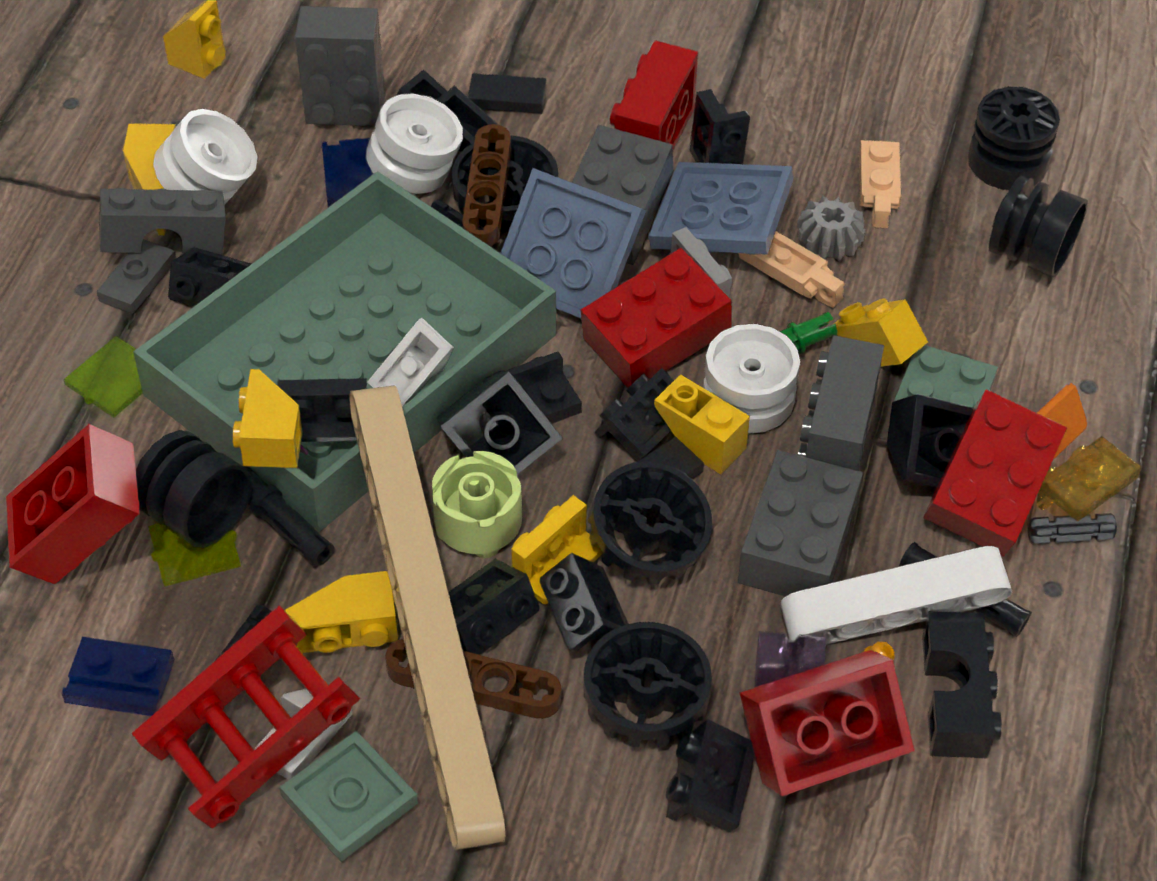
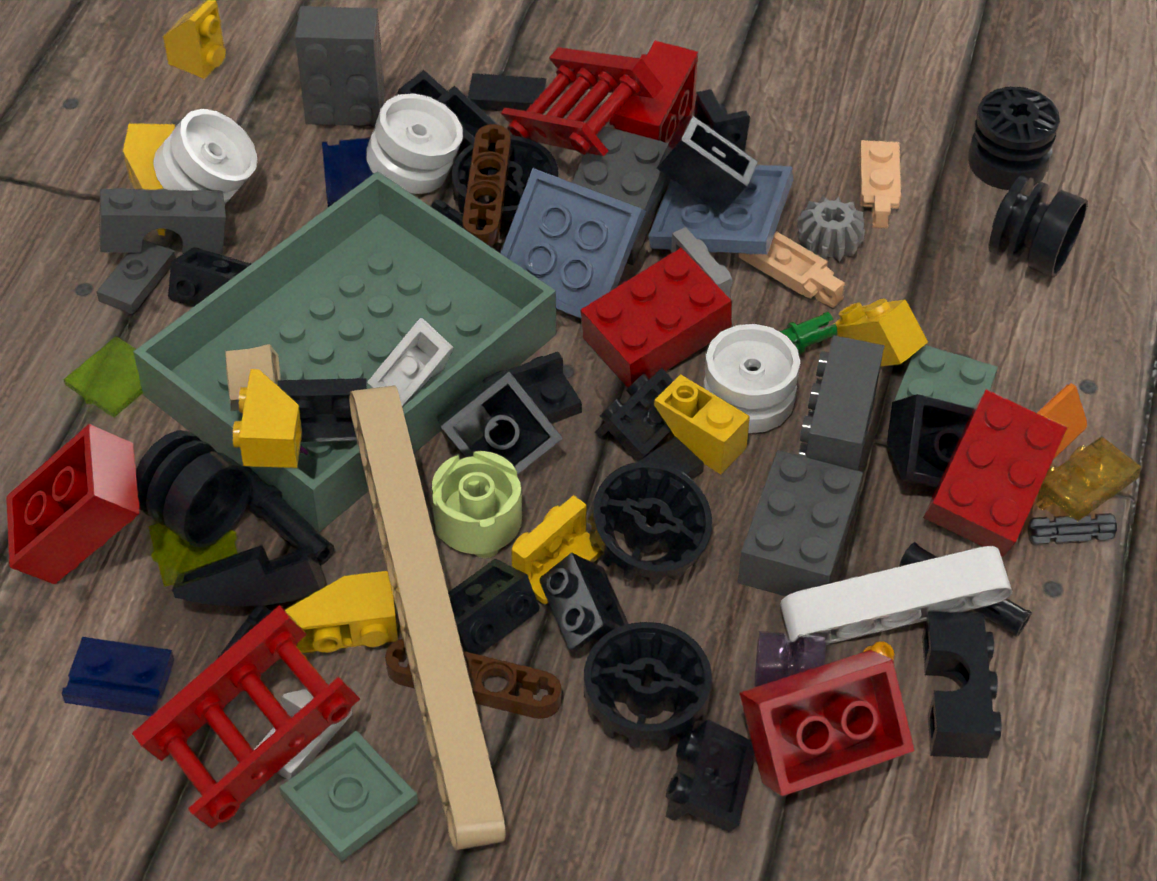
none -> black slope [172,544,325,606]
none -> tan piece [225,344,281,411]
none -> red fence [501,47,663,157]
none -> black slope [657,116,758,214]

